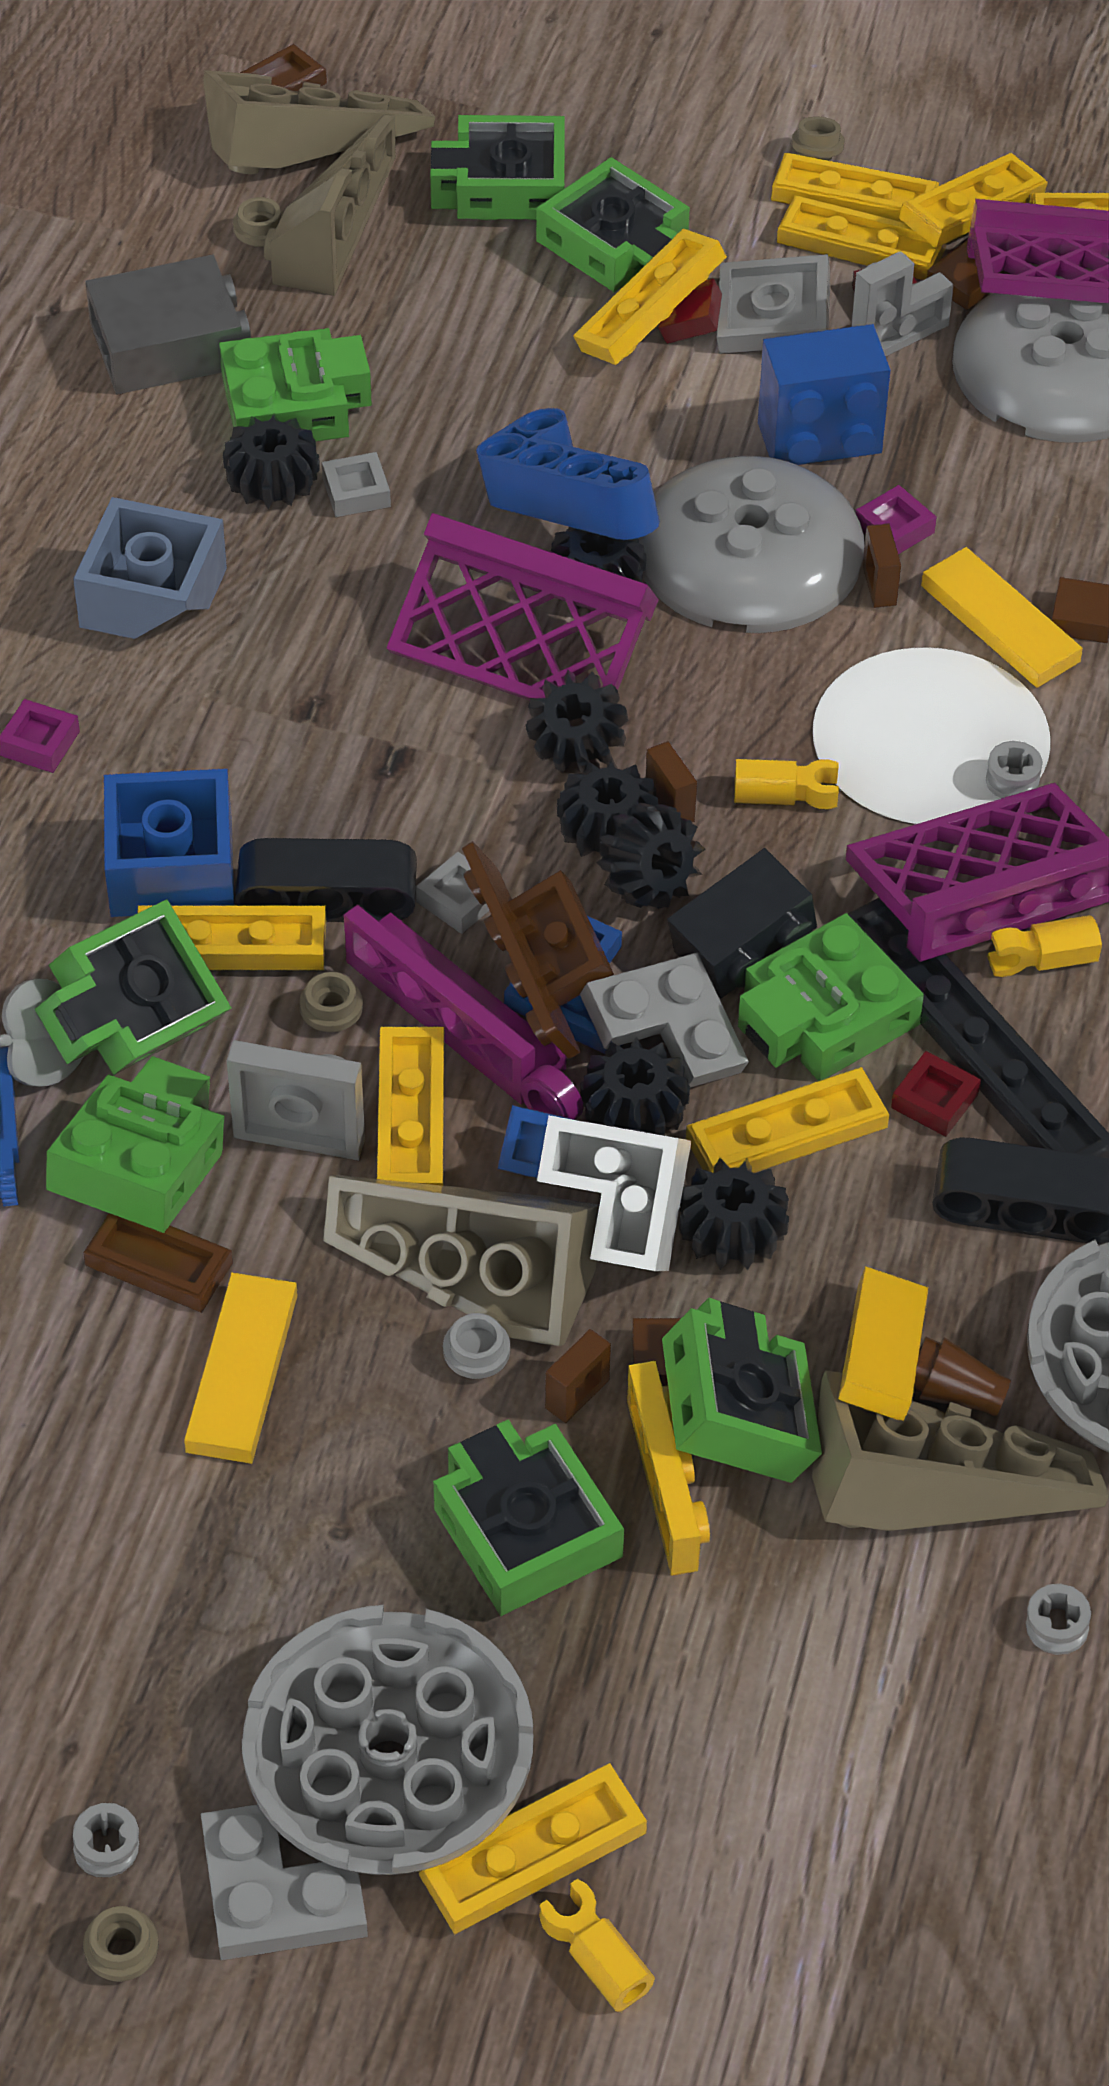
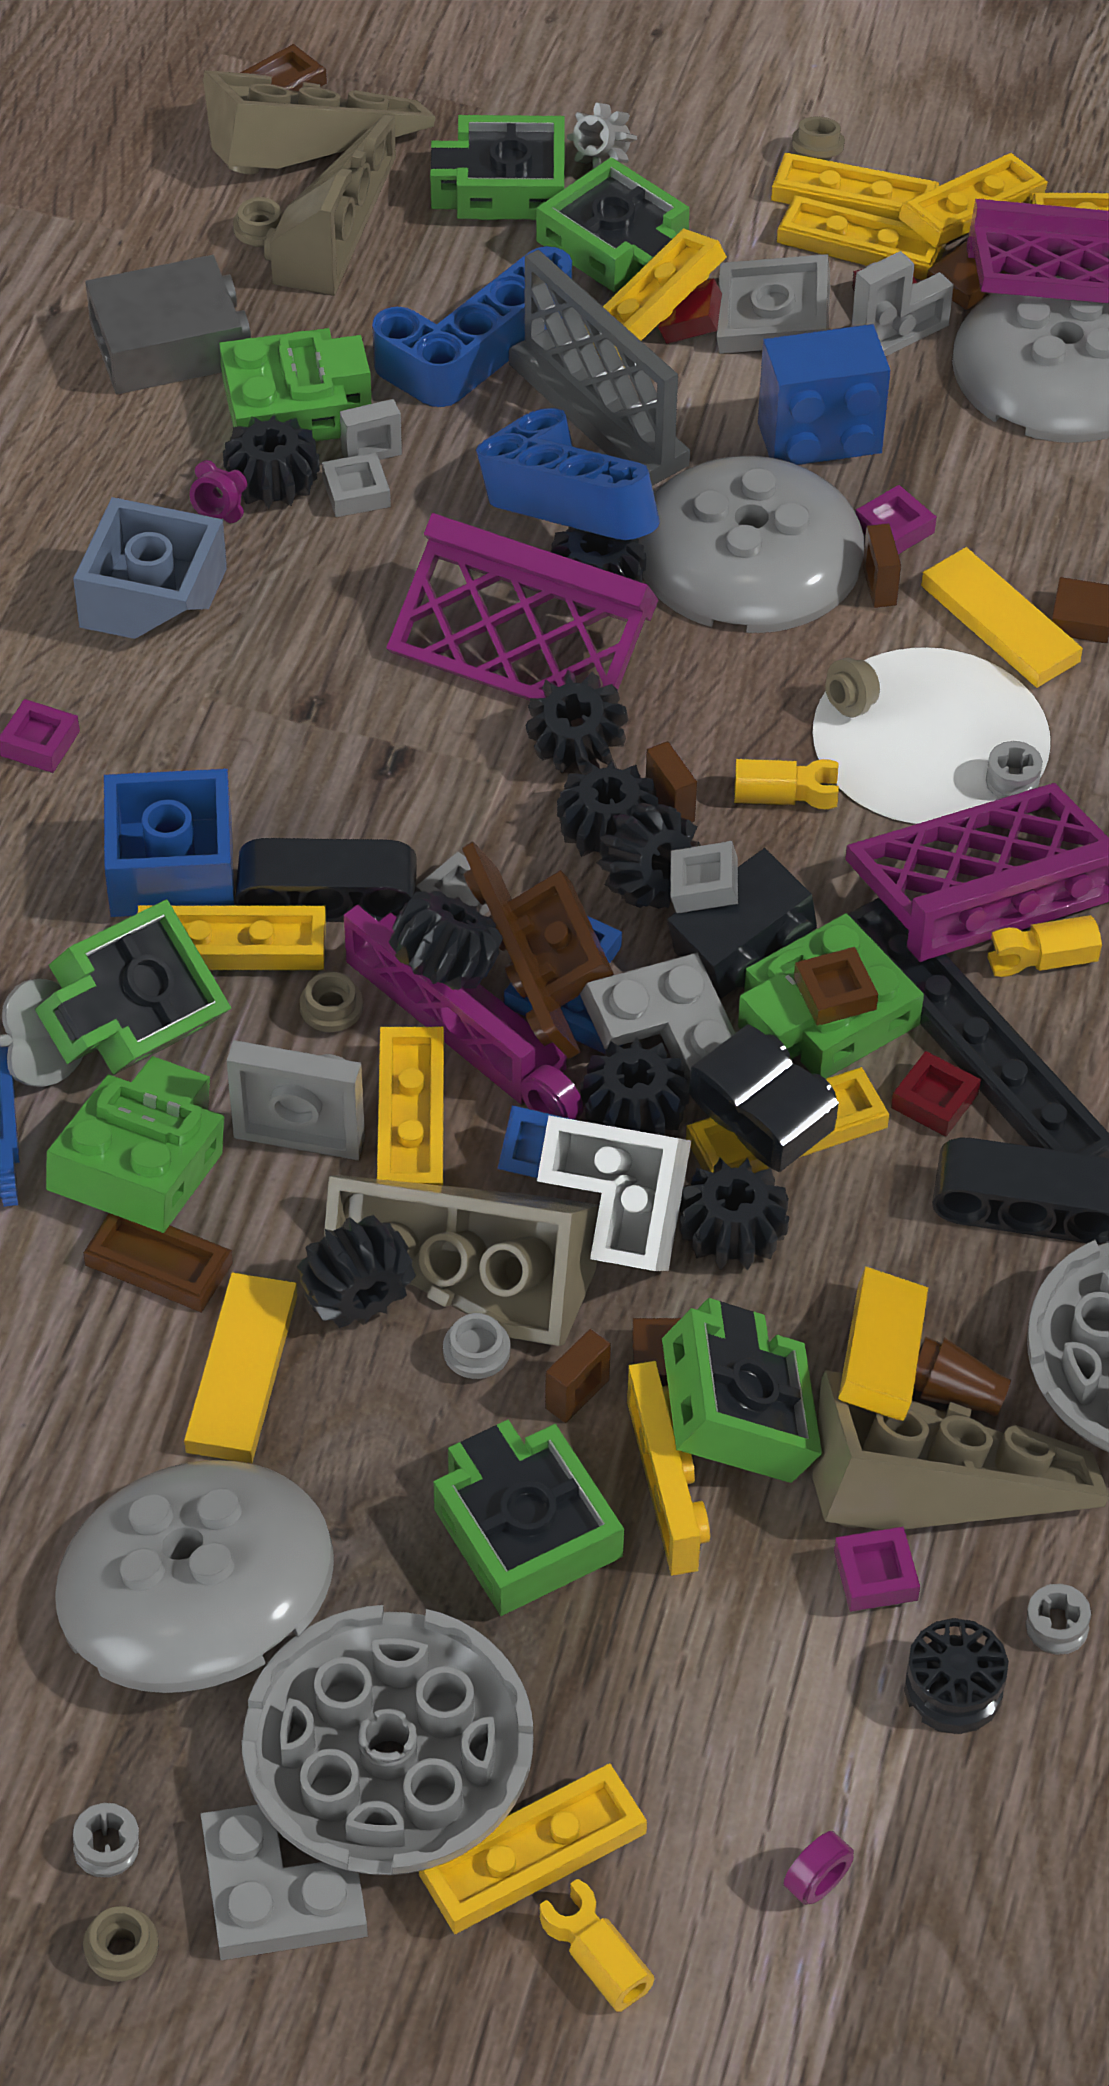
none -> light grey brick [55,1460,334,1693]
none -> magenta plate [190,460,247,523]
none -> black gear [297,1215,416,1328]
none -> light grey tile [340,399,402,460]
none -> blue beam [372,246,572,407]
none -> black gear [389,891,503,990]
none -> dark grey fence [509,249,690,486]
none -> light grey gear [567,103,637,168]
none -> light grey tile [671,841,738,913]
none -> black brick [689,1025,839,1172]
none -> magenta tile [783,1831,854,1905]
none -> reddish brown tile [794,947,878,1026]
none -> dark tan plate [825,658,880,718]
none -> magenta plate [834,1526,920,1612]
none -> black wheel [904,1618,1009,1734]

